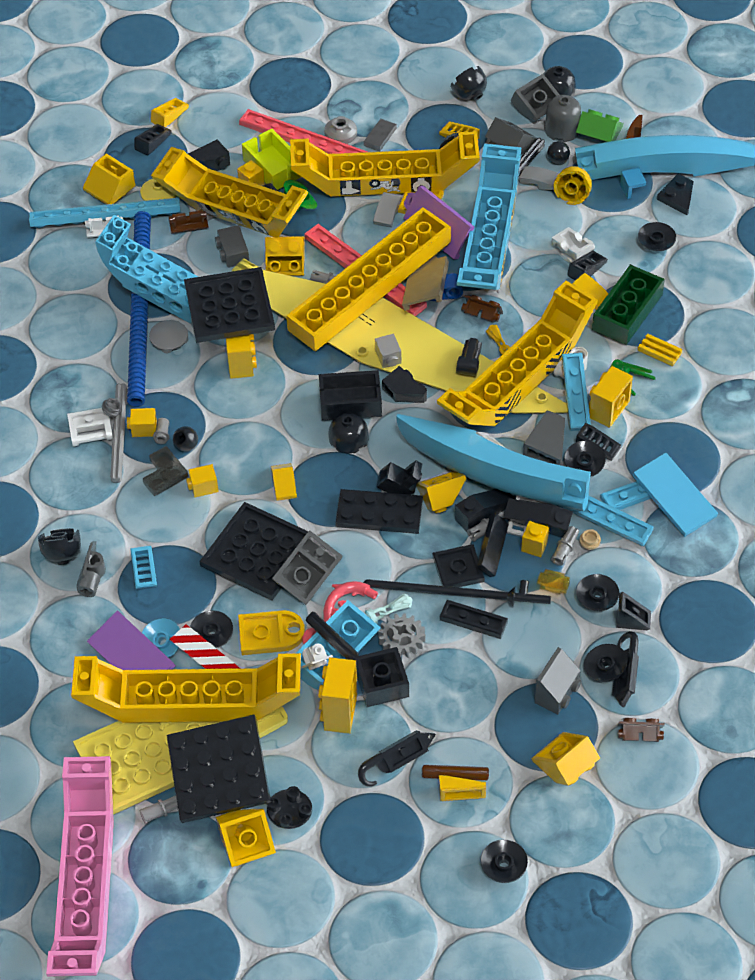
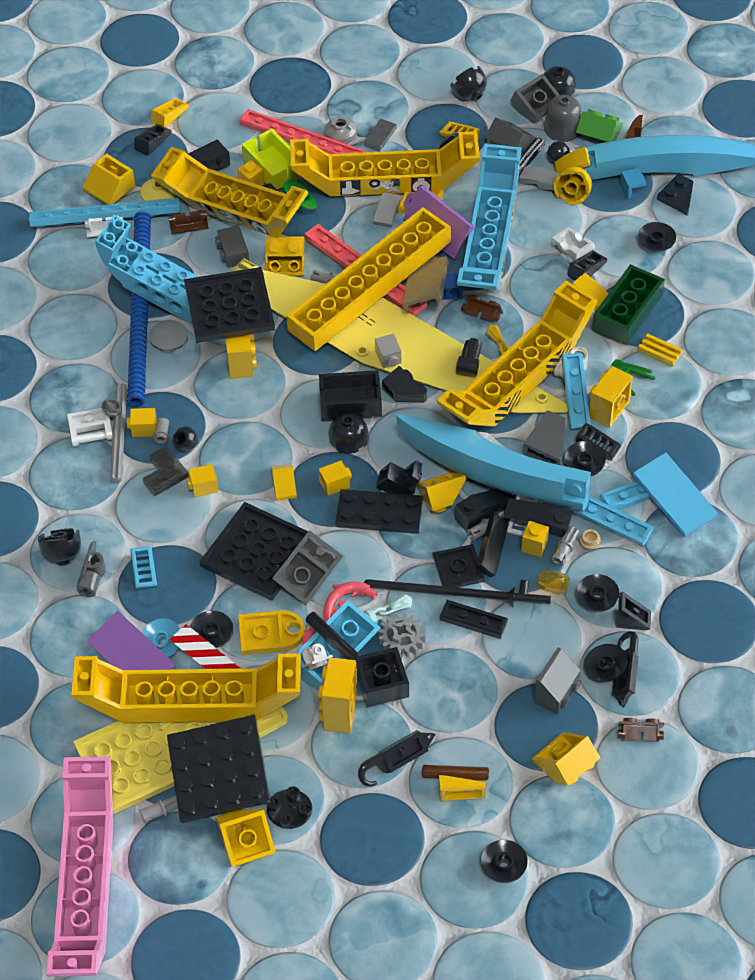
none -> yellow brick [319,461,352,496]
none -> yellow slope [554,146,590,173]

